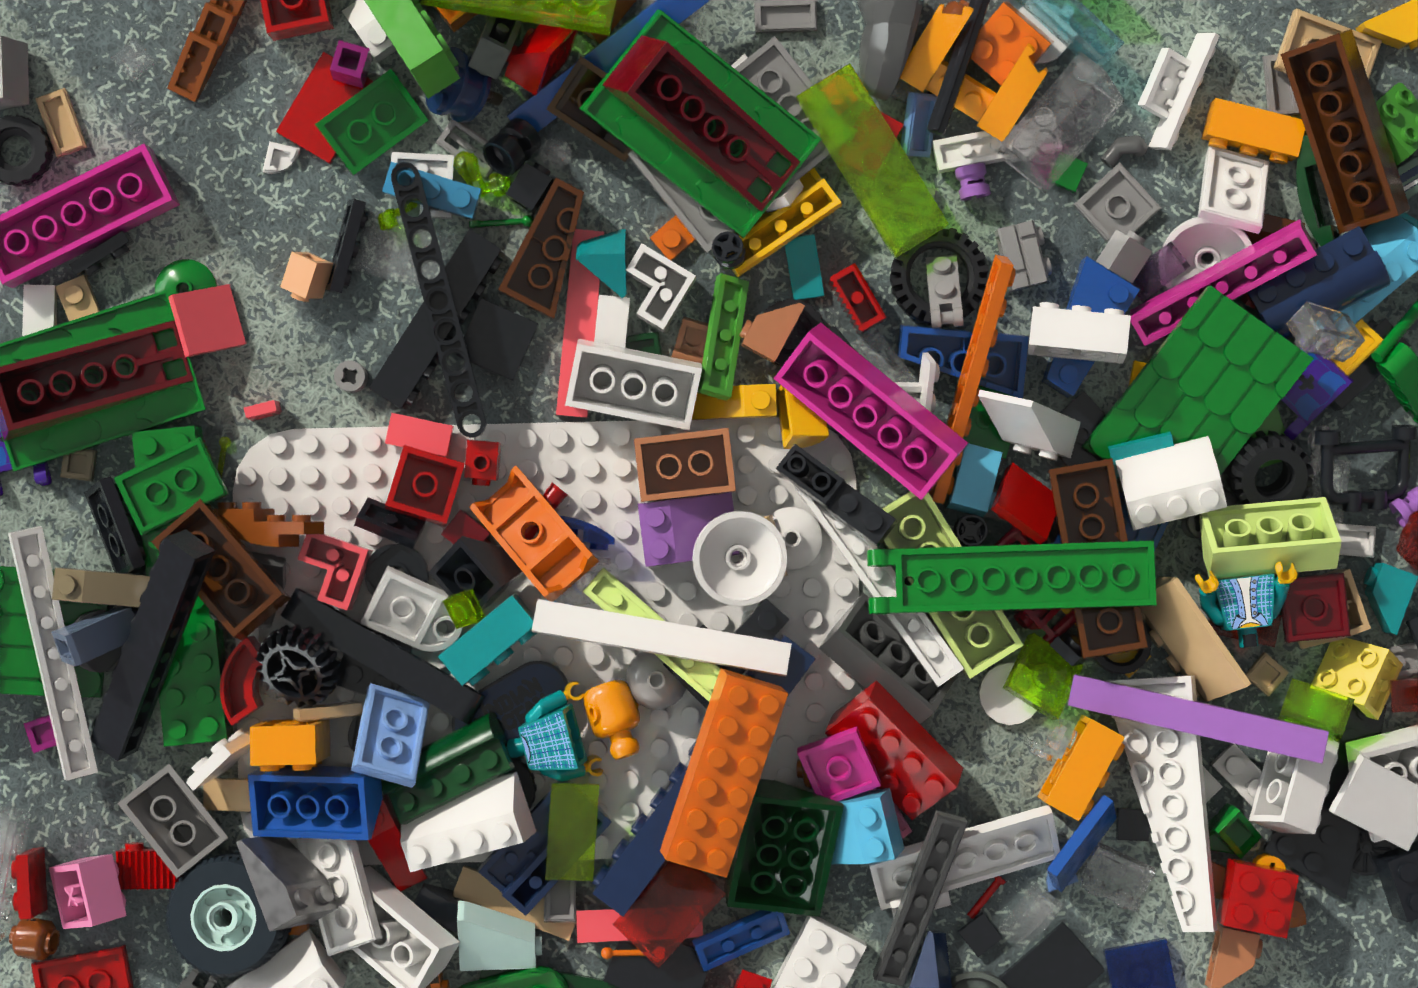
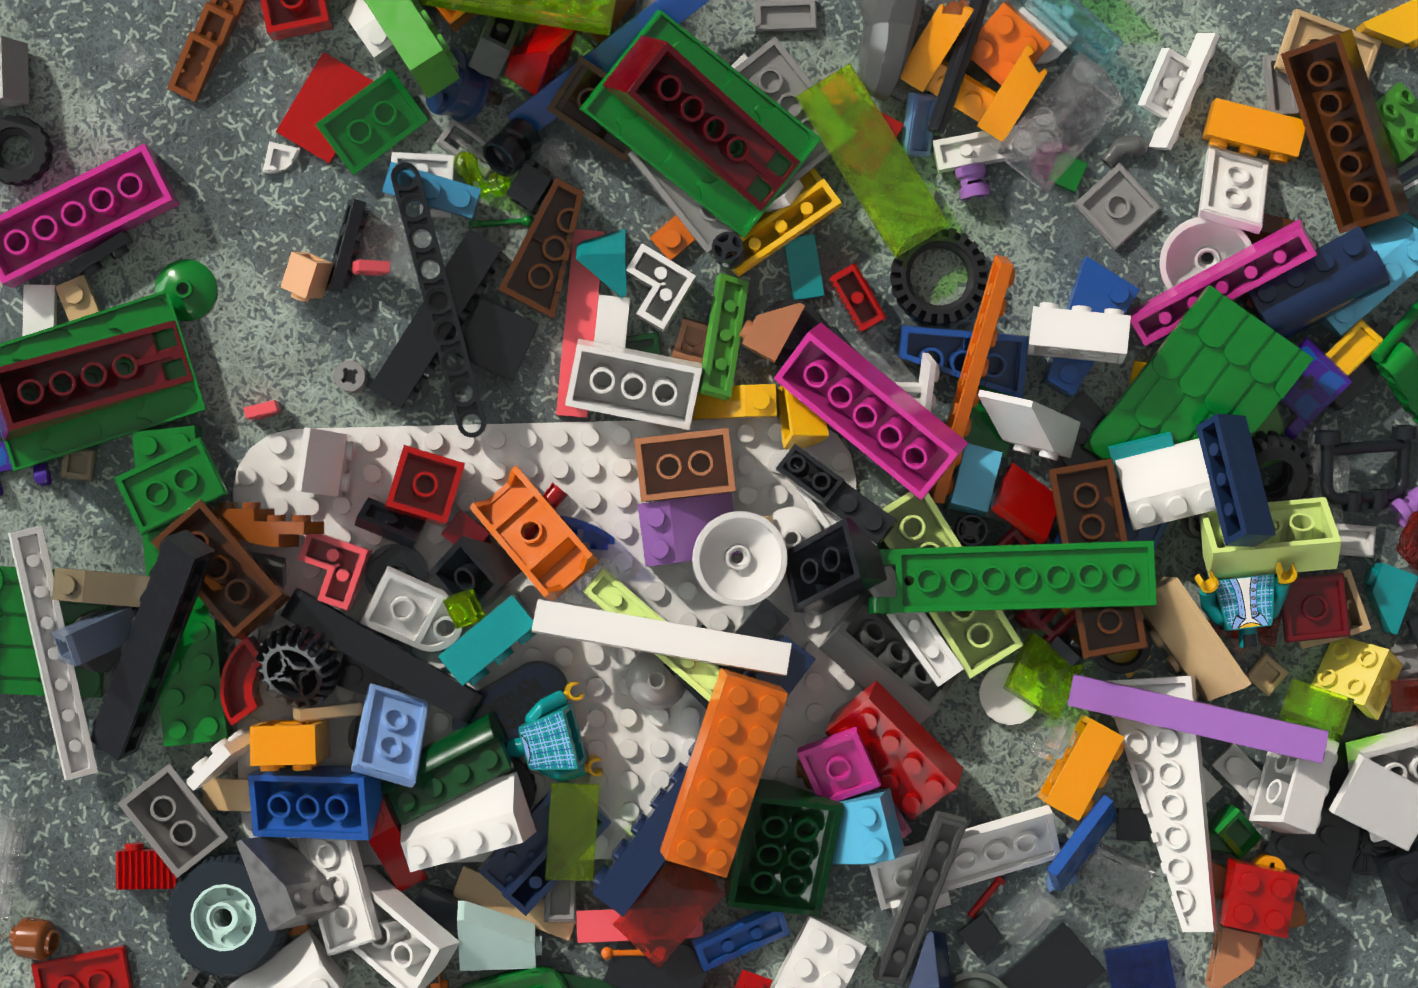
red tile [11,847,48,919] -> none
magenta plate [23,715,56,753] -> none
tan tile [35,88,88,158] -> none
bright pink brick [49,854,127,929] -> none
black plate [84,476,146,574] -> none
coral tile [168,284,246,358] -> none
clear neon green hinge [217,436,231,501] -> none
magenta brick [330,40,372,89] -> none
clear neon green hand [378,202,417,230] -> none
coral tile [385,413,454,457] -> none
red brick [464,440,501,486] -> none
light orange piece [583,680,640,760] -> none
light grey plate [925,254,964,329] -> none
light grey brick [994,220,1052,293] -> none
light grey brick [1096,229,1153,283] -> none
clear purple tile [1126,241,1190,302] -> none
clear brick [1286,301,1365,362] -> none
dark green slope [1296,135,1341,246] -> none
none -> white slope [295,427,355,497]
none -> coral tile [352,259,390,276]
none -> black slope [786,517,887,614]
none -> dark blue brick [1196,414,1276,547]

